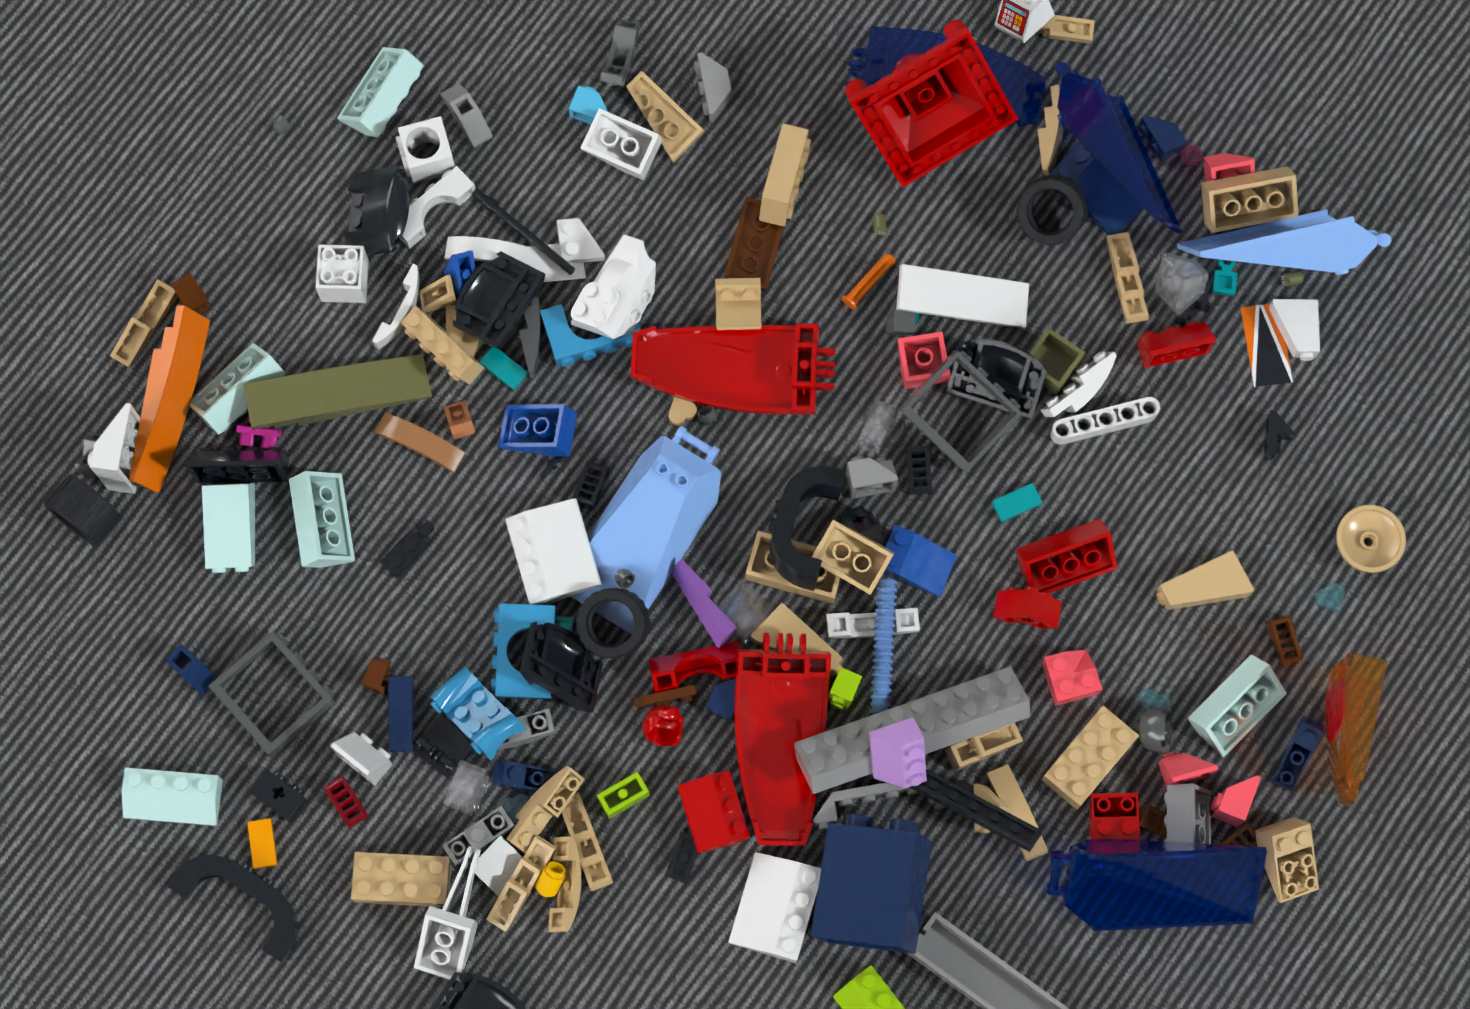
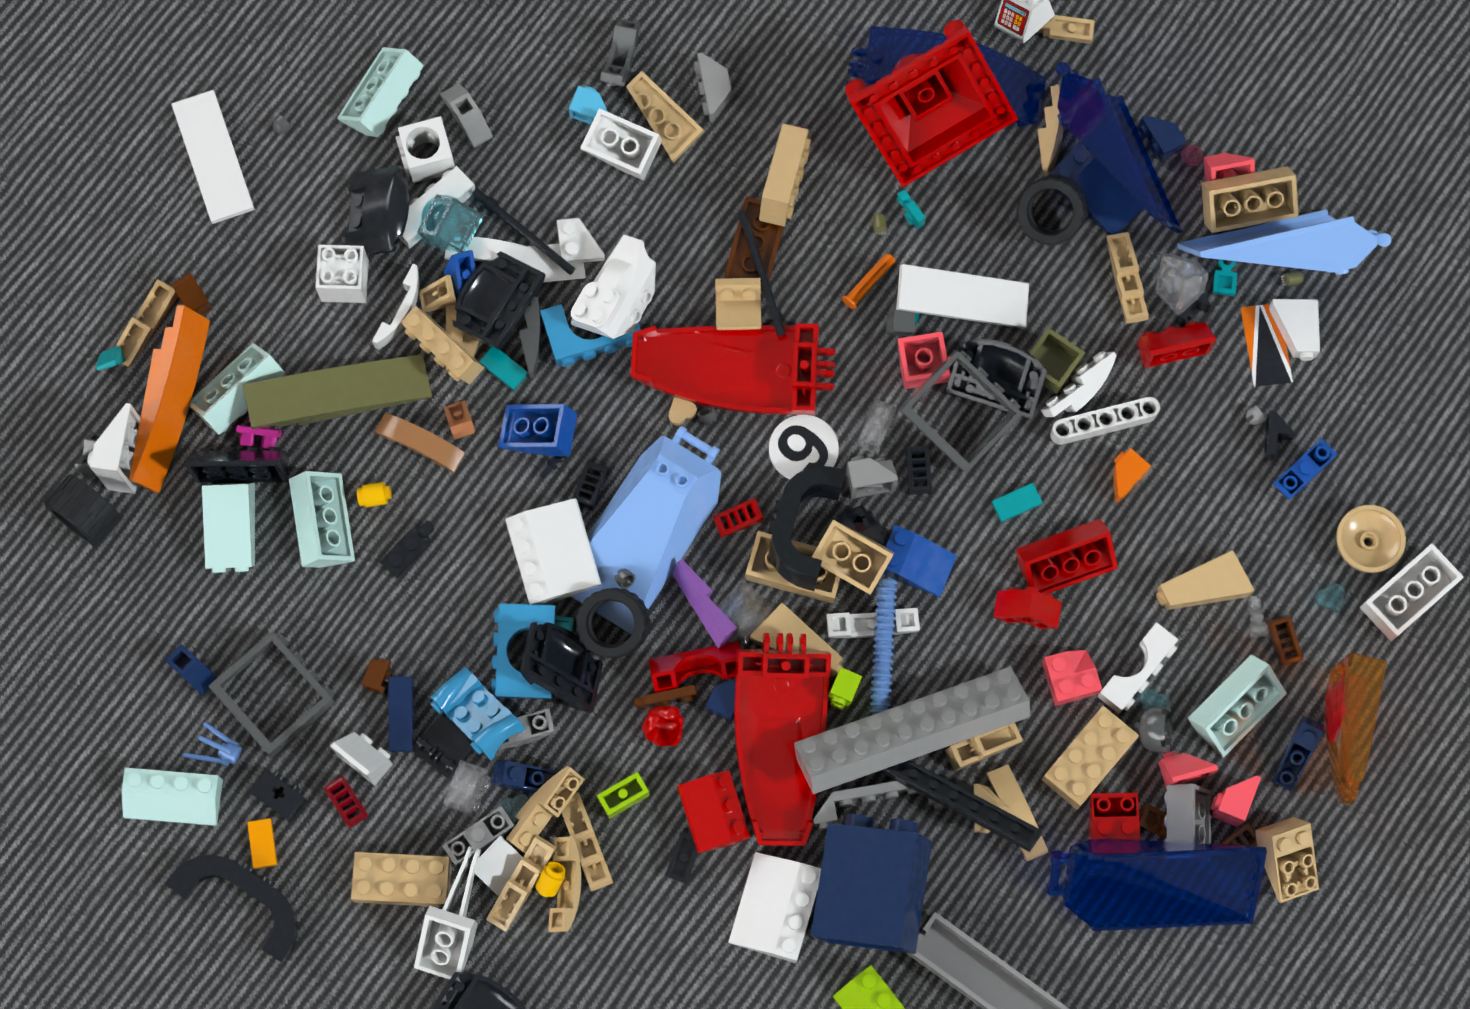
lavender slope [869,717,927,788] -> none
none -> teal slope [96,346,126,371]
none -> white tile [172,90,255,224]
none -> medium blue plant [183,722,242,767]
none -> yellow brick [357,482,392,508]
none -> clear light blue slope [417,194,484,253]
none -> red slope [712,498,763,538]
none -> black bar [738,211,786,337]
none -> white sticker [769,415,839,479]
none -> teal plate [896,189,926,230]
none -> white arch [1097,622,1179,714]
none -> orange slope [1113,448,1151,504]
none -> light grey hinge [1246,405,1266,425]
none -> clear piece [1248,595,1269,638]
none -> blue slope [1273,438,1338,500]
none -> white brick [1360,544,1464,642]

